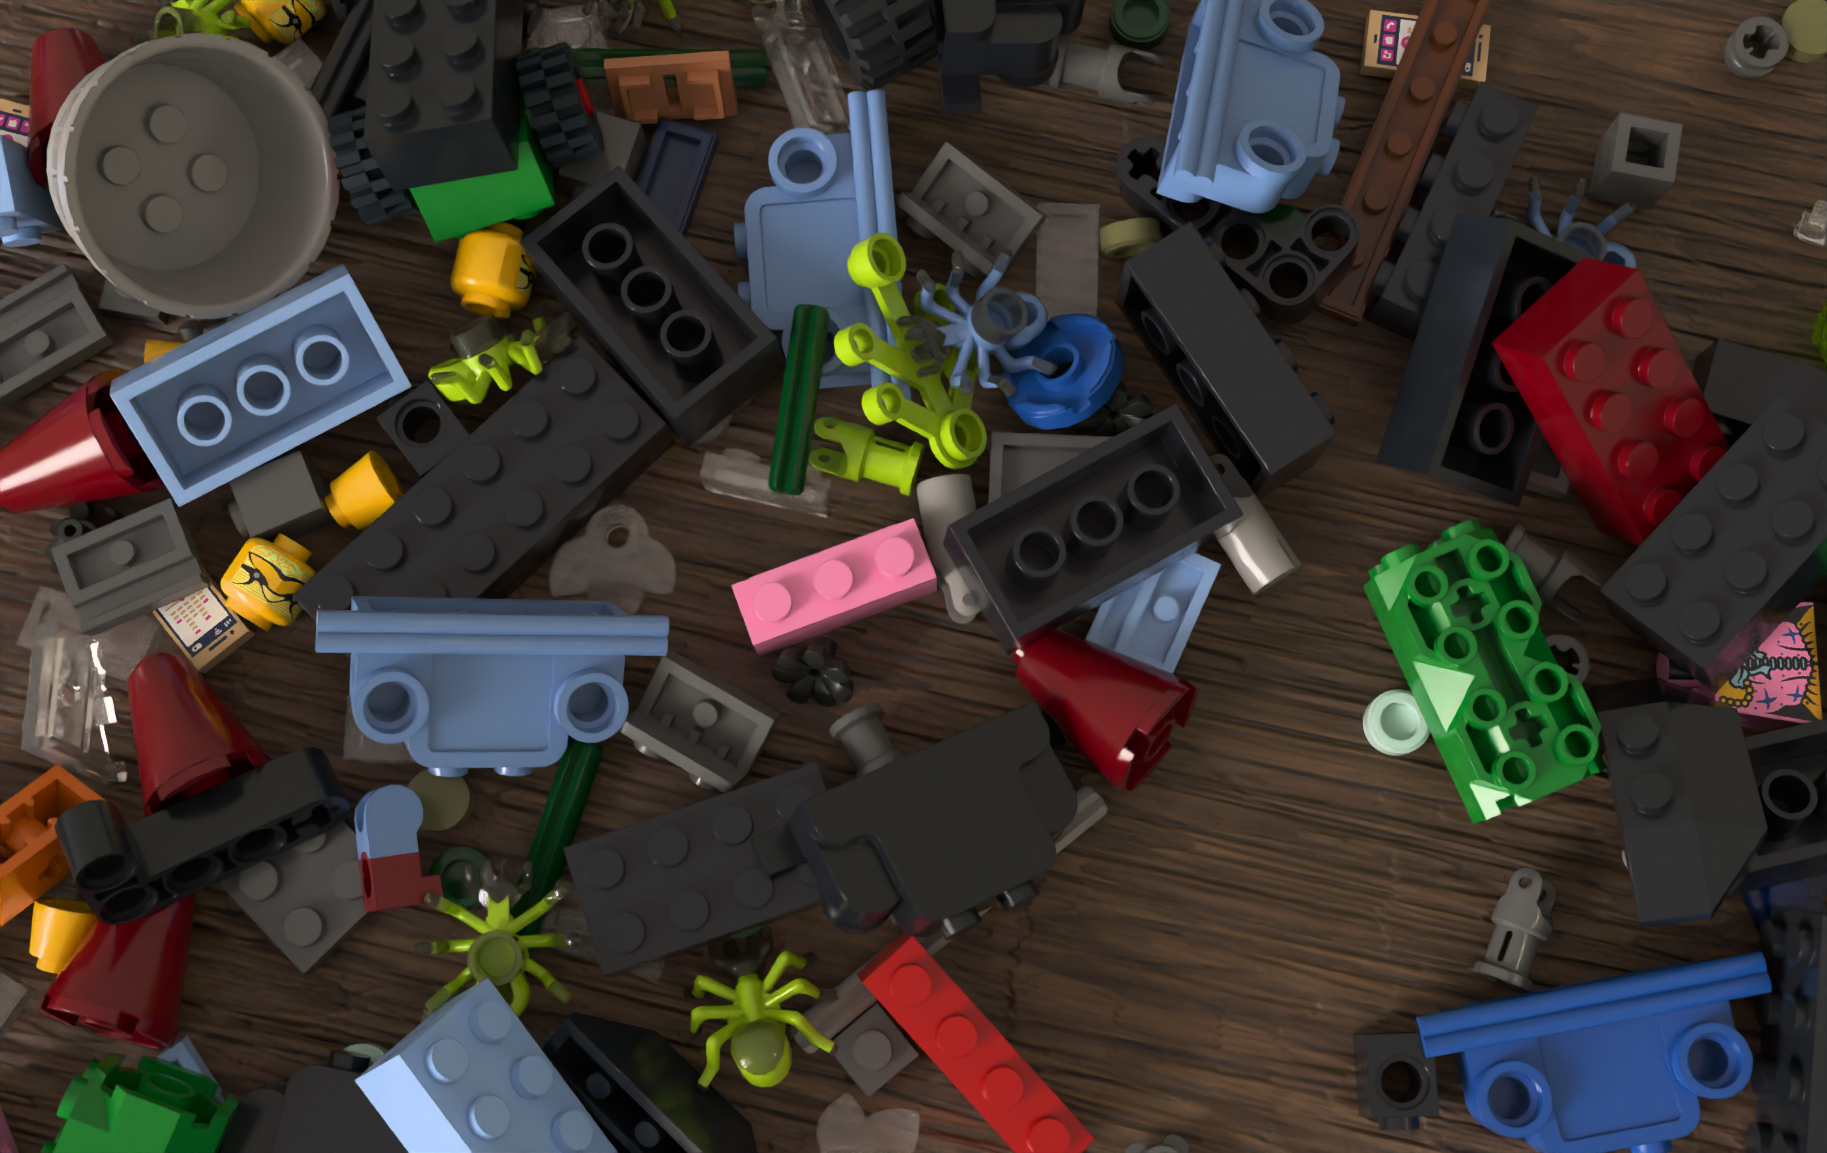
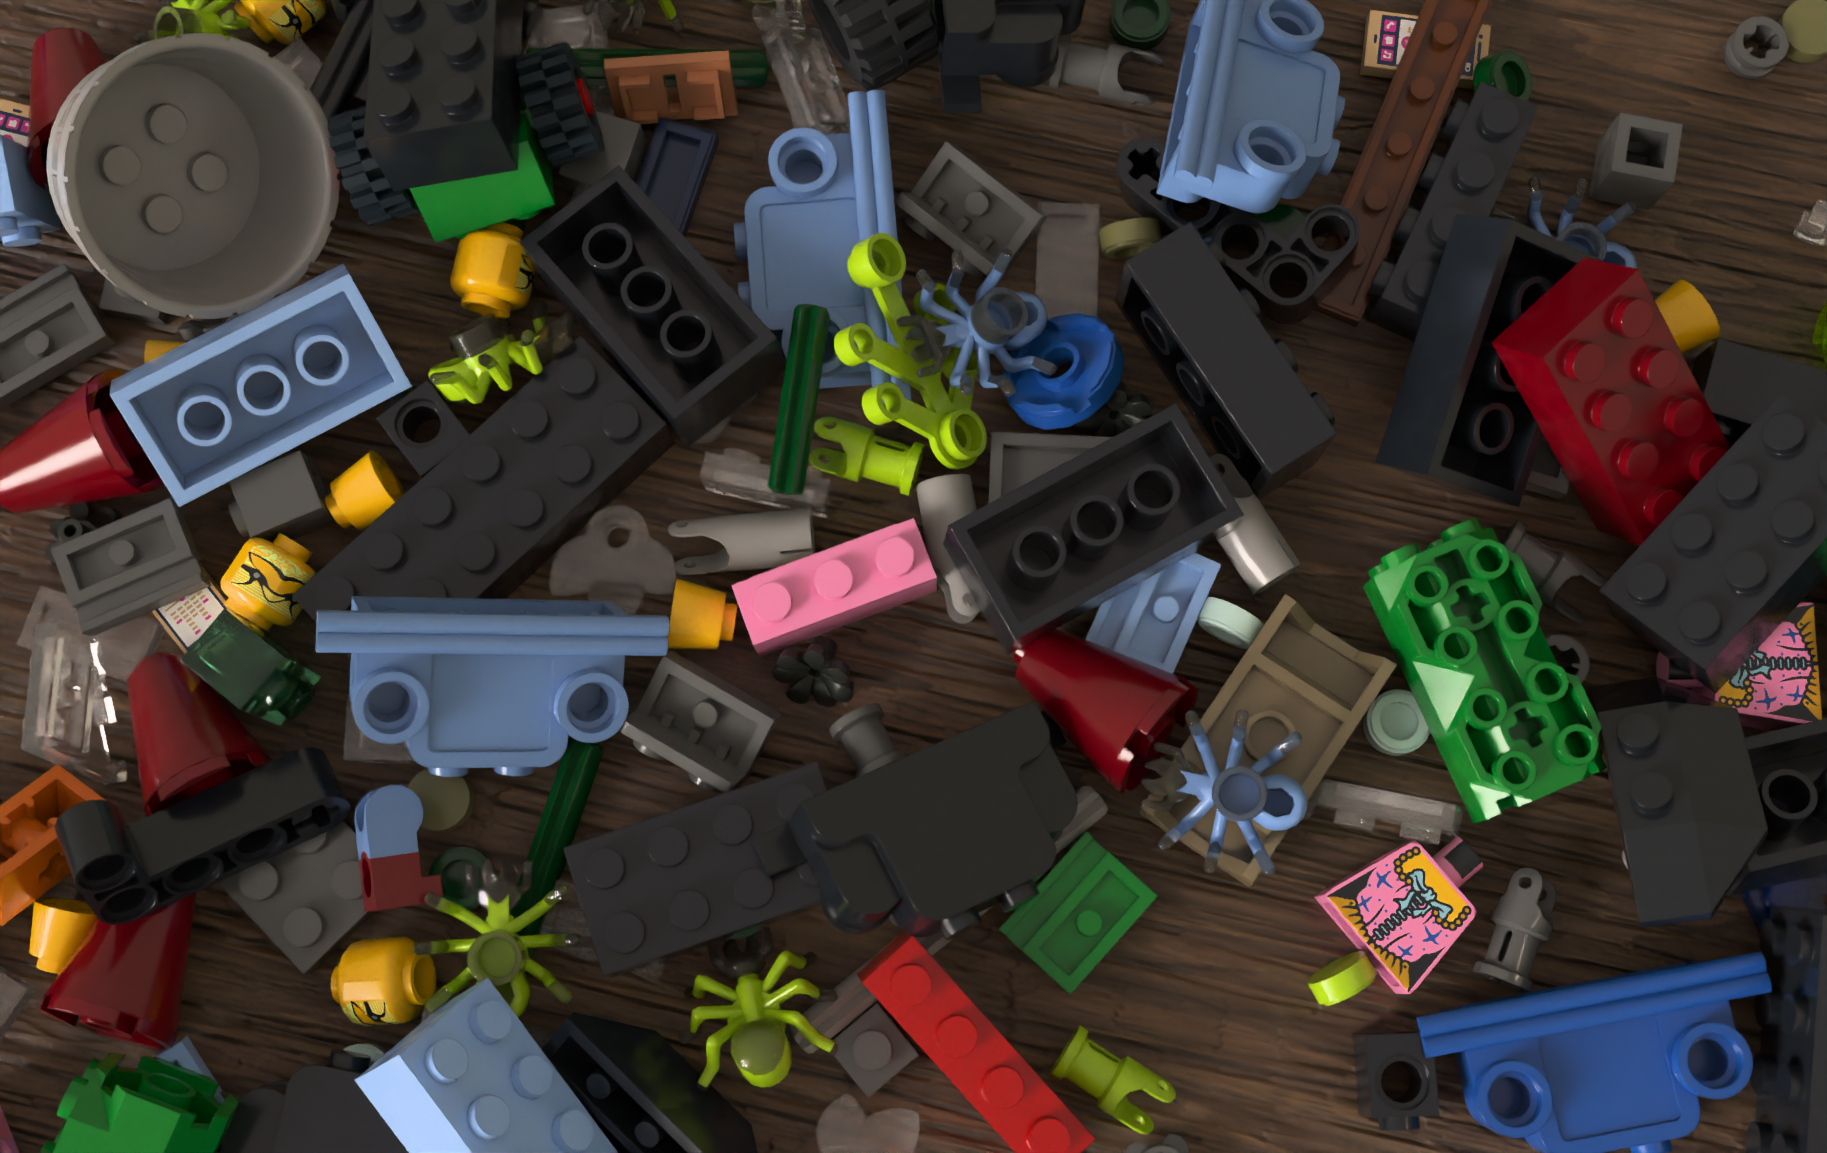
none -> clear green brick [180,608,322,726]
none -> yellow head [331,936,437,1026]
none -> yellow hat [667,578,737,650]
none -> light grey piece [668,508,816,575]
none -> green plate [998,831,1158,995]
none -> lime piece [1049,1025,1176,1134]
none -> dark tan piece [1140,594,1397,888]
none -> animal [1141,709,1307,876]
none -> light aqua tile [1197,597,1264,649]
none -> clear plate [1301,779,1463,845]
none -> lime tile [1307,951,1377,1006]
none -> torso [1314,837,1483,994]
none -> dark green tile [1473,50,1532,102]
none -> yellow hat [1655,279,1720,354]

